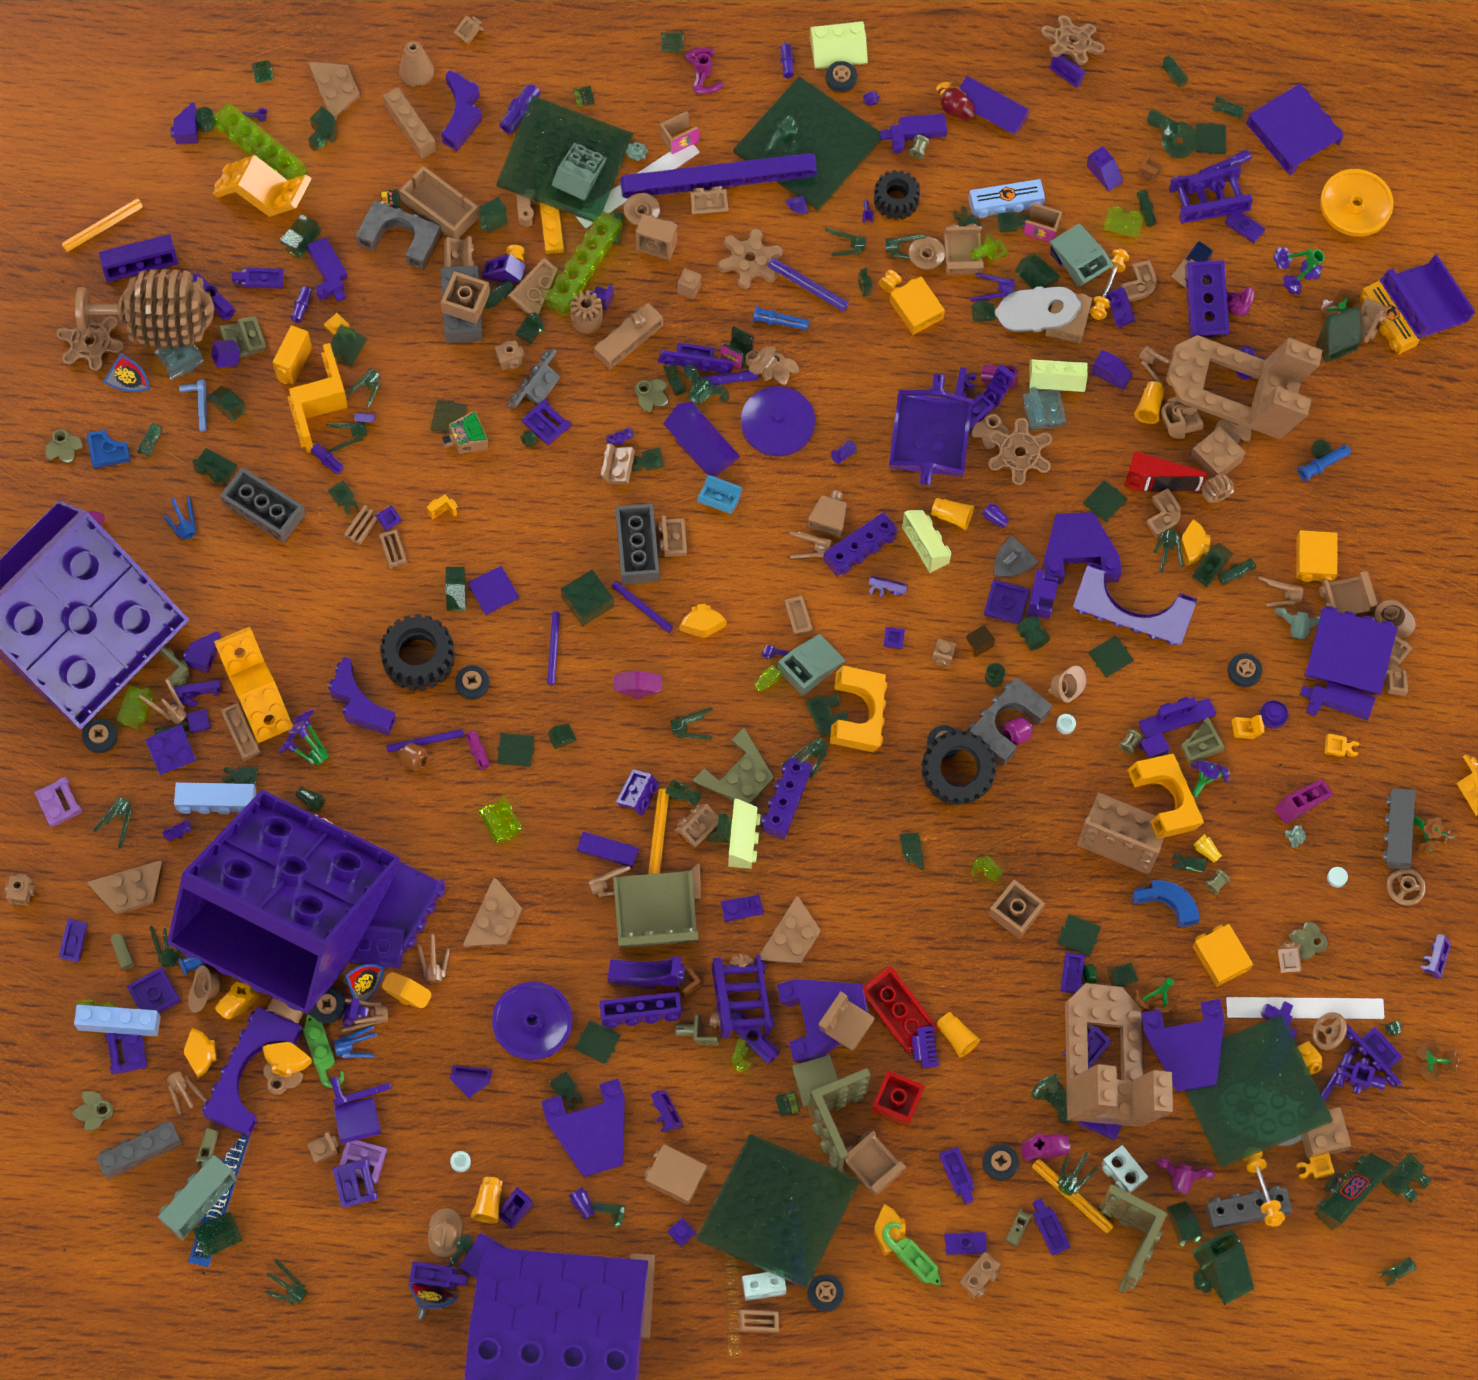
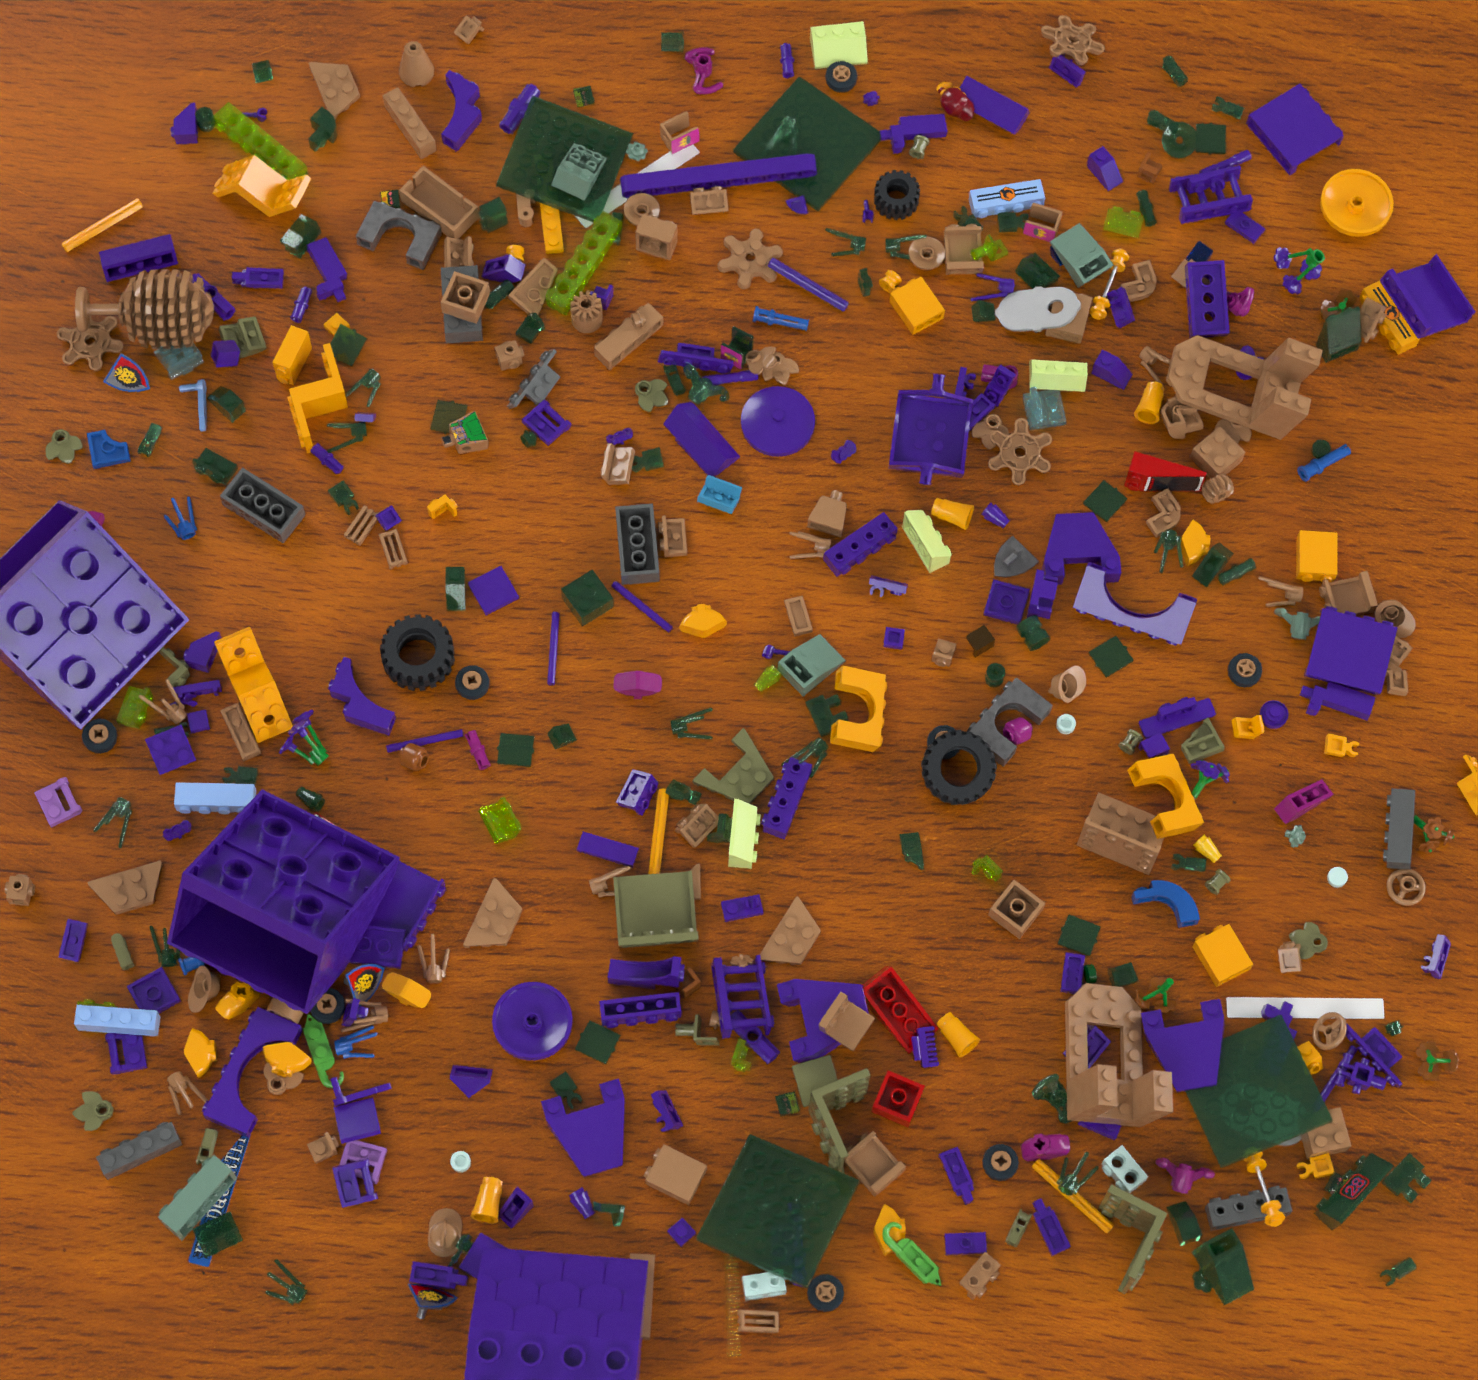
medium nougat brick [677,268,701,300] -> none

